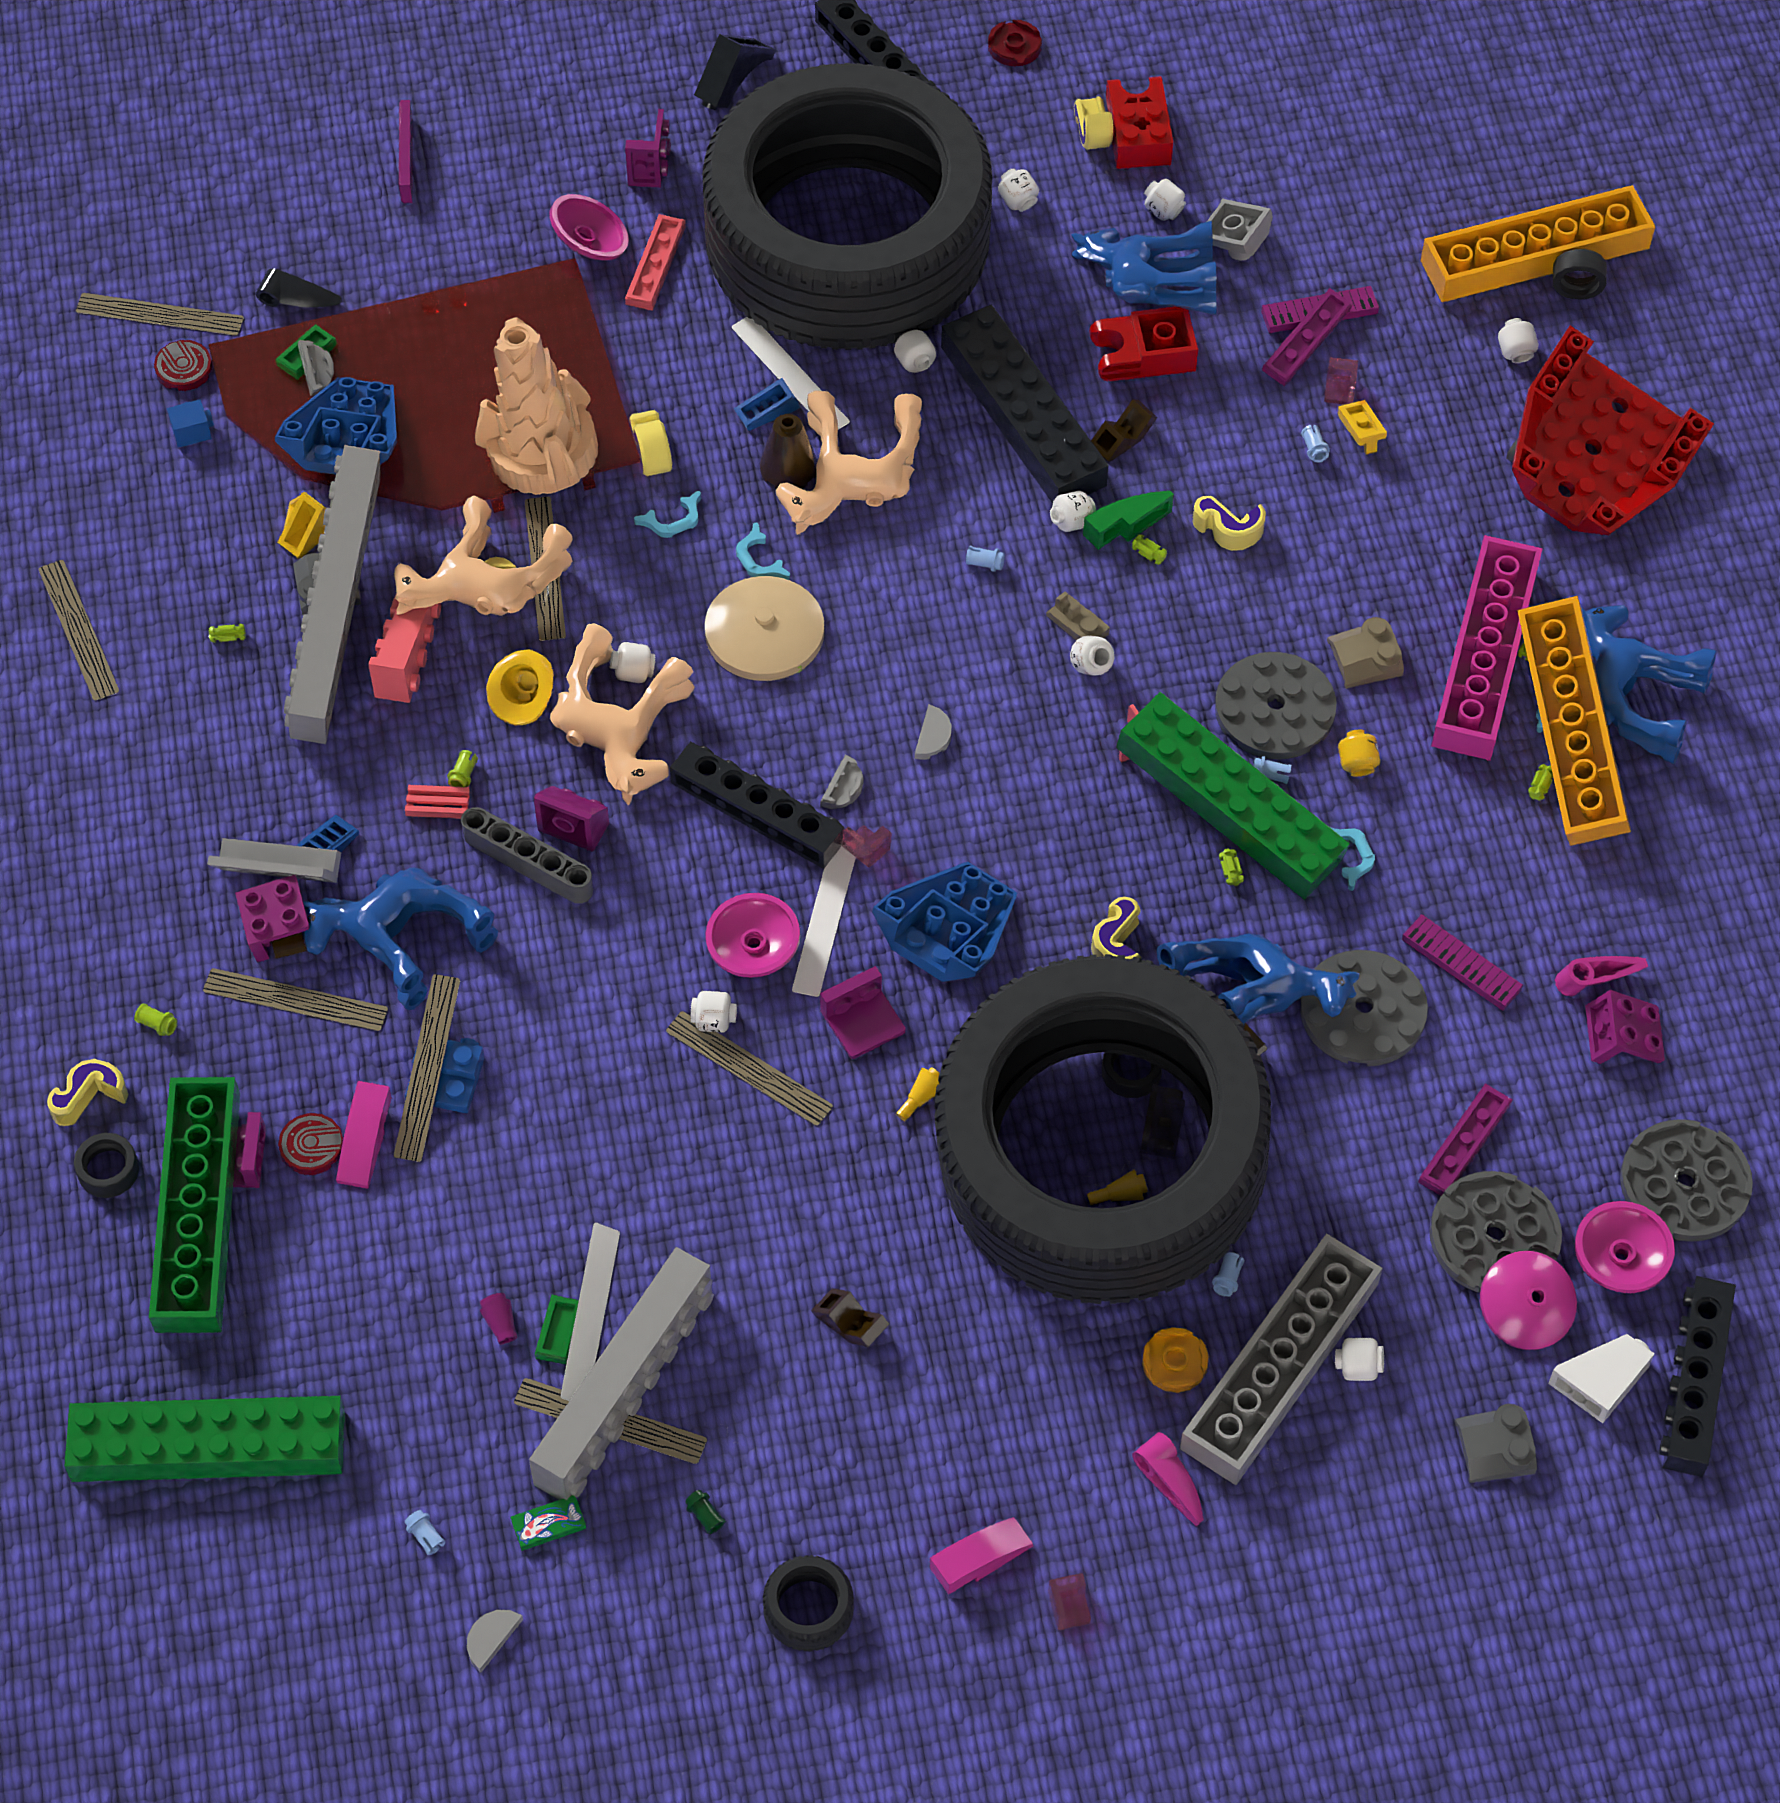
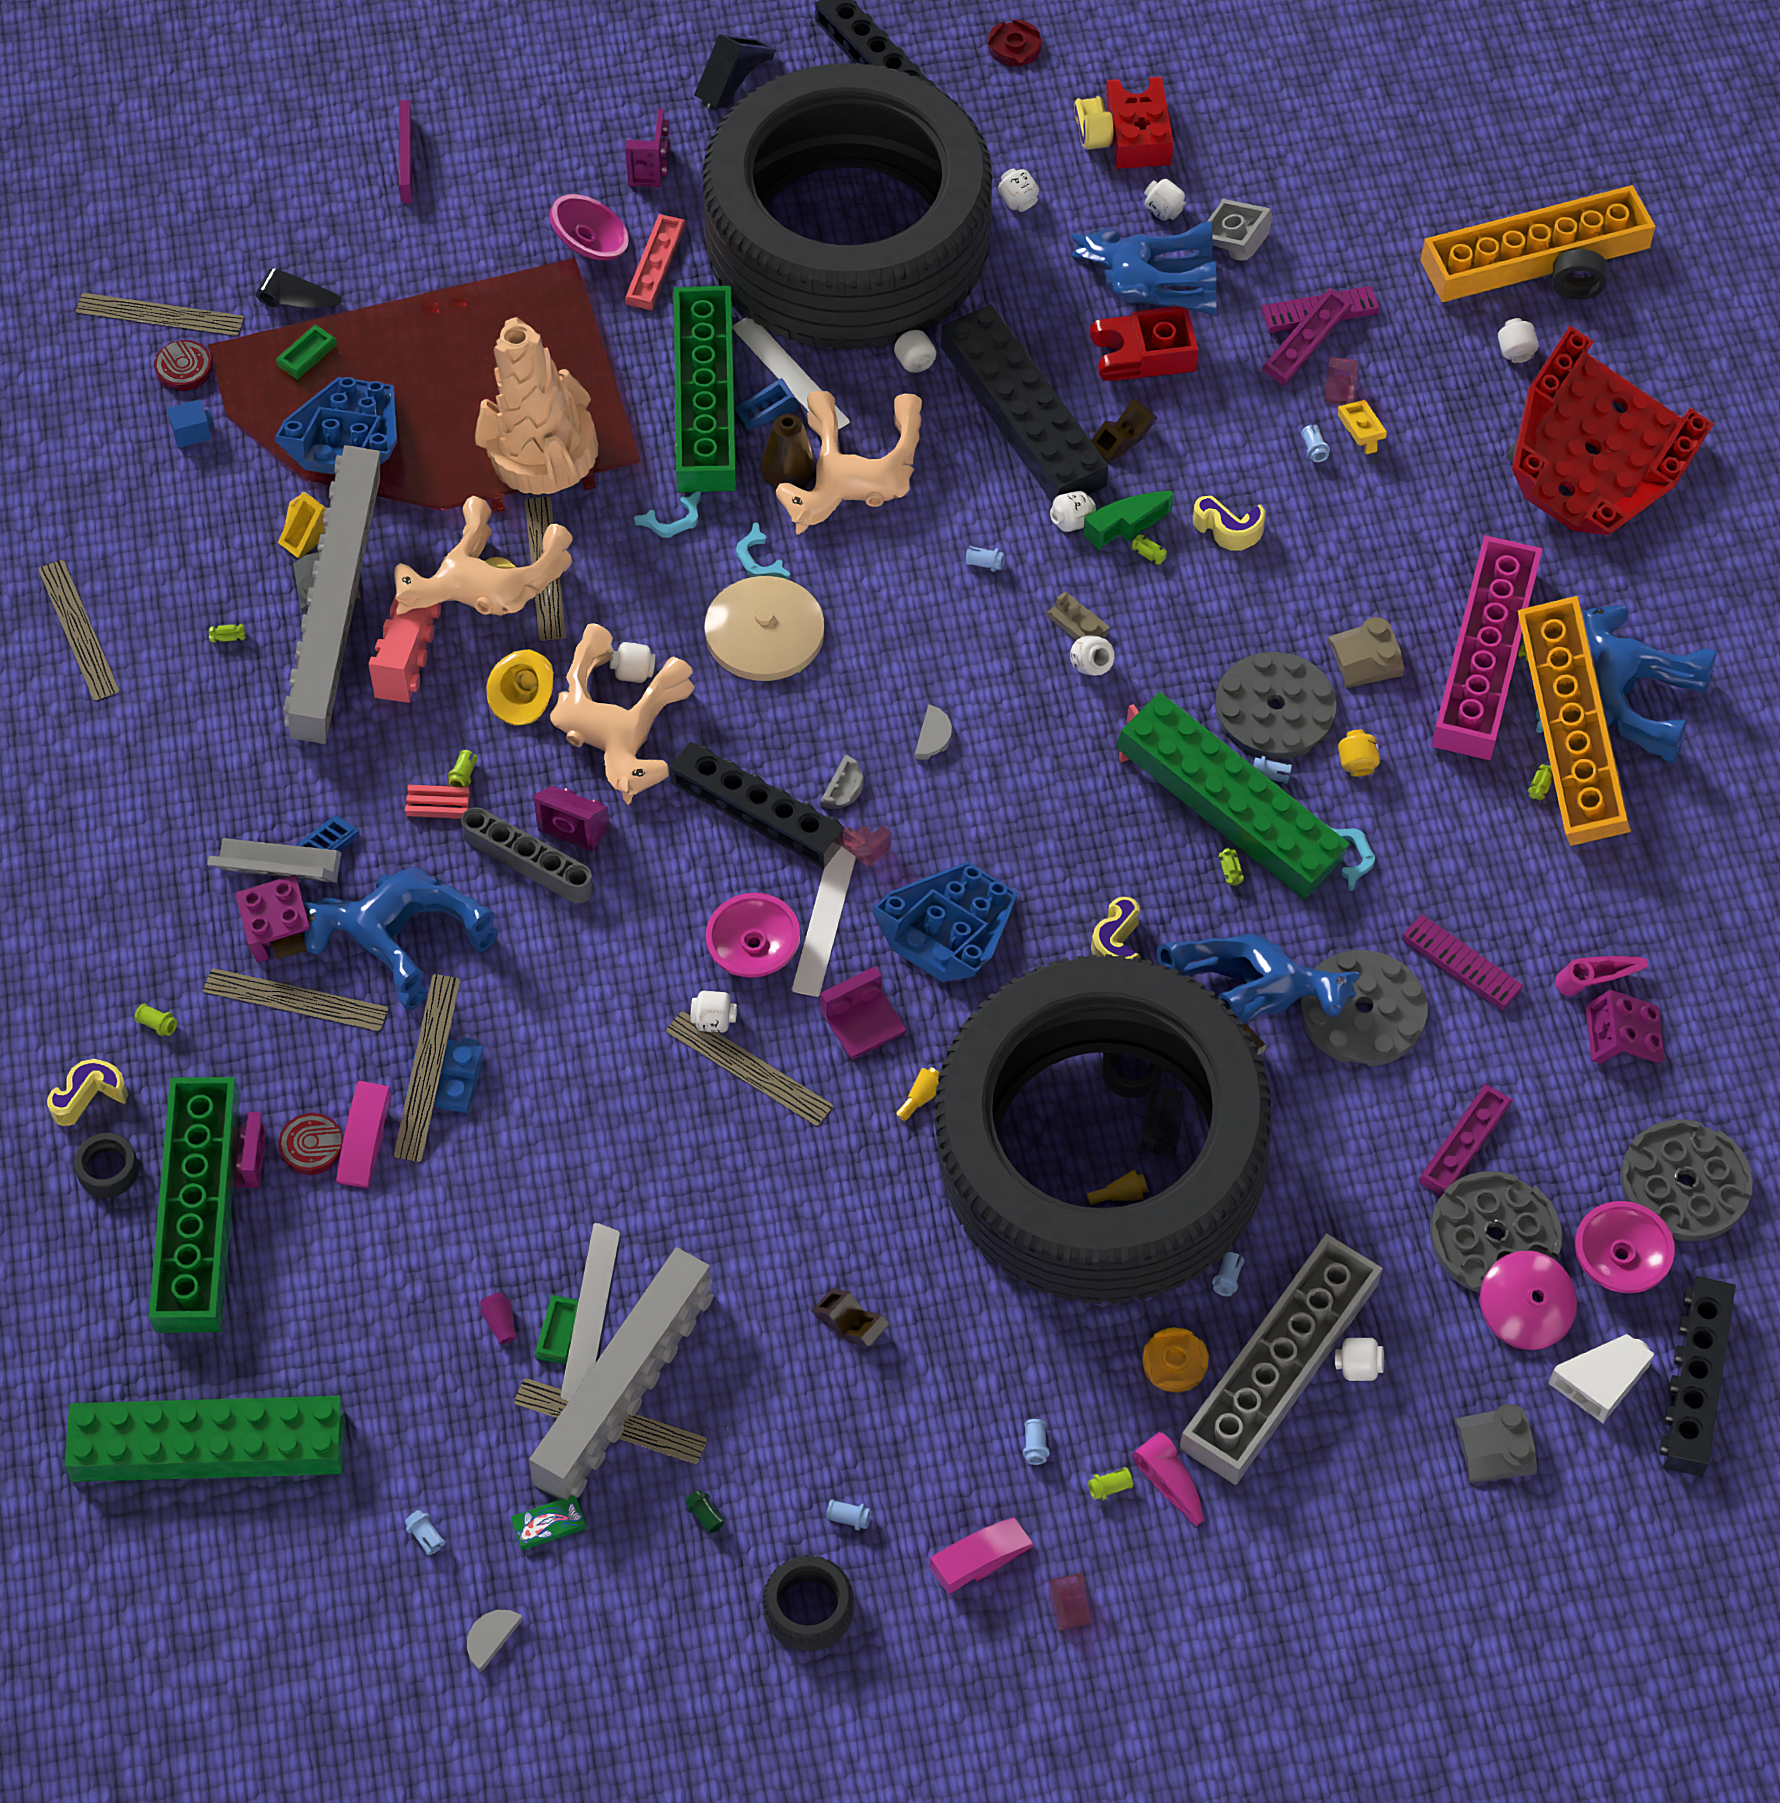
light grey tile [298,340,334,397] -> none
light yellow animal [629,410,672,476] -> none
none -> green brick [674,286,736,493]
none -> light blue pin [826,1499,871,1531]
none -> light blue pin [1023,1419,1050,1465]
none -> lime pin [1088,1467,1133,1501]

